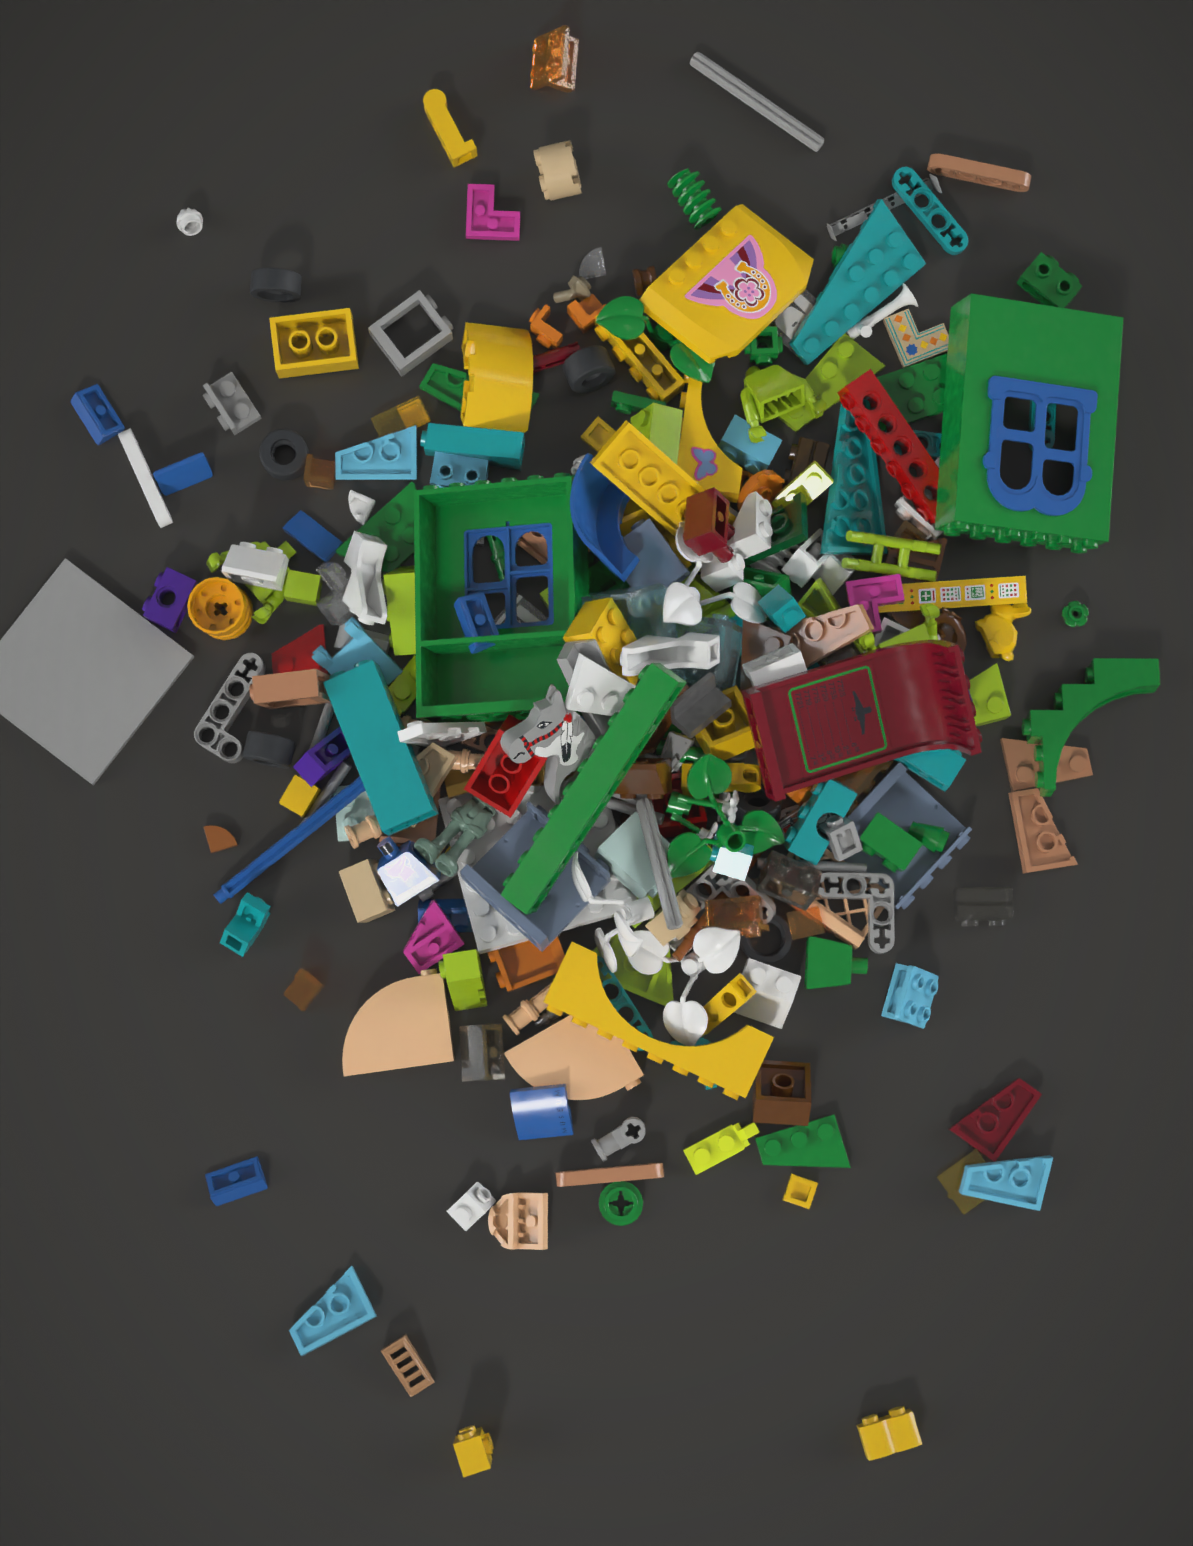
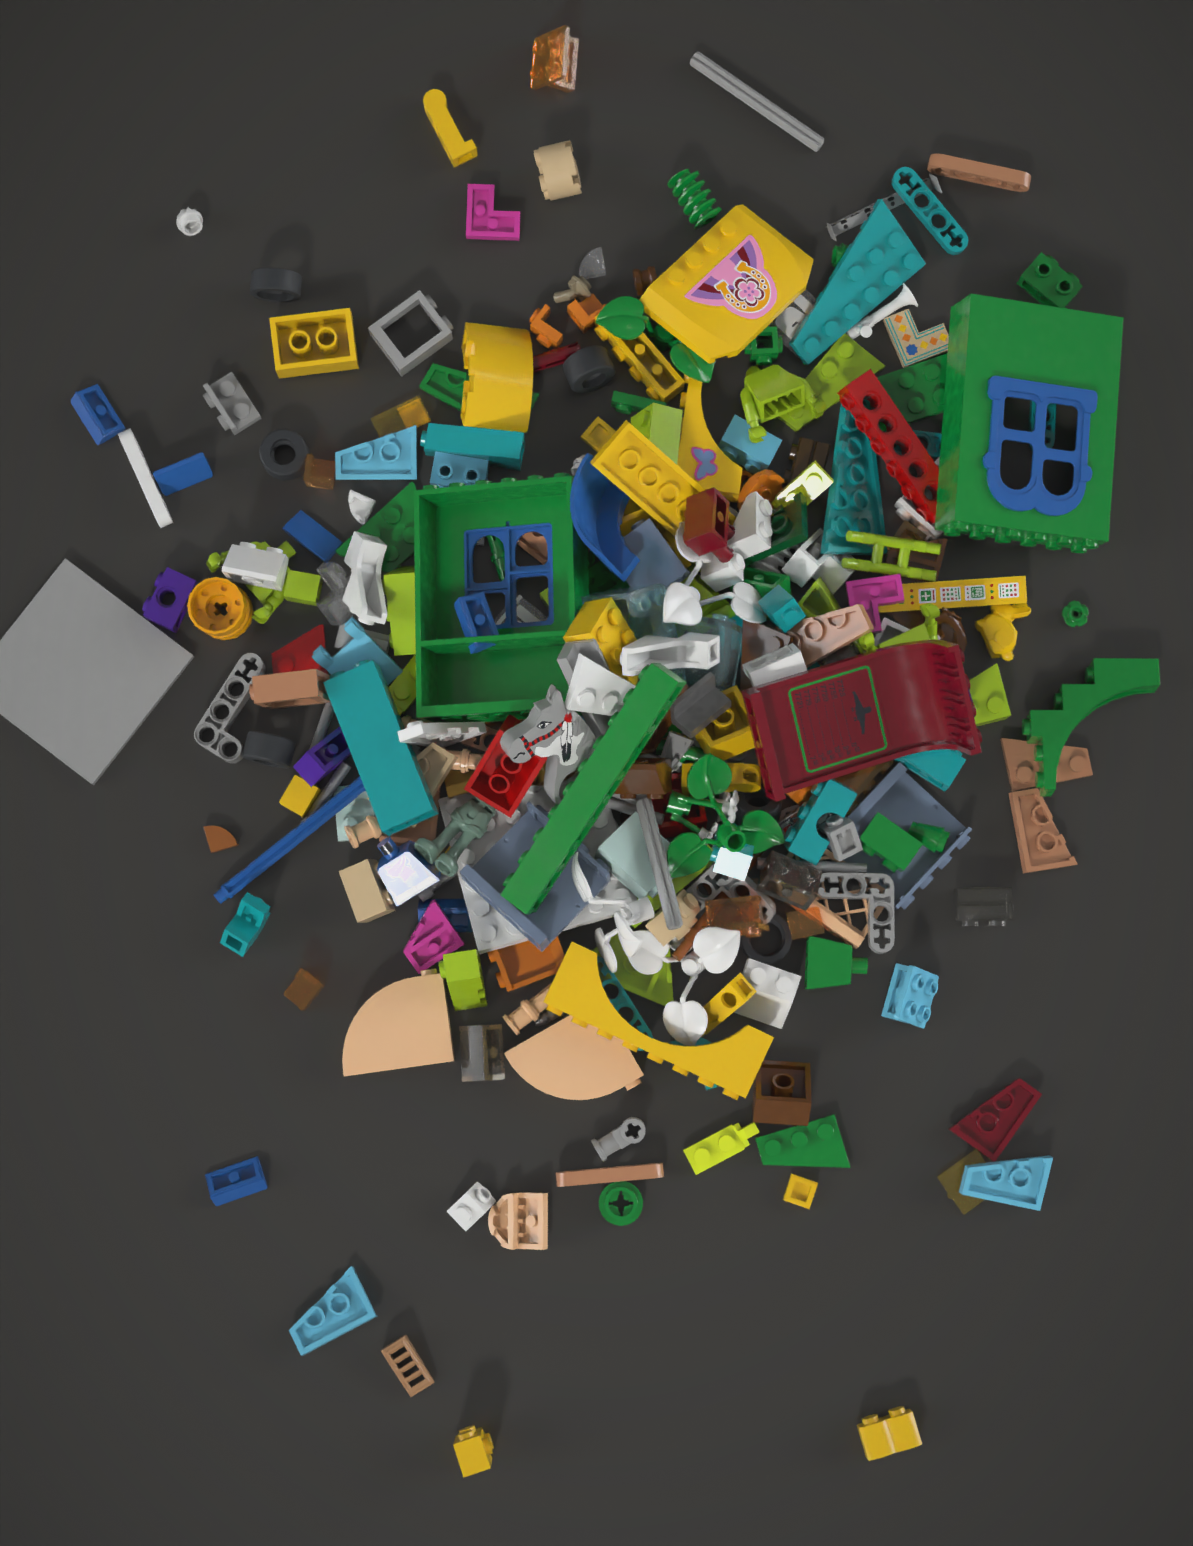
blue slope [510,1084,574,1140] -> none

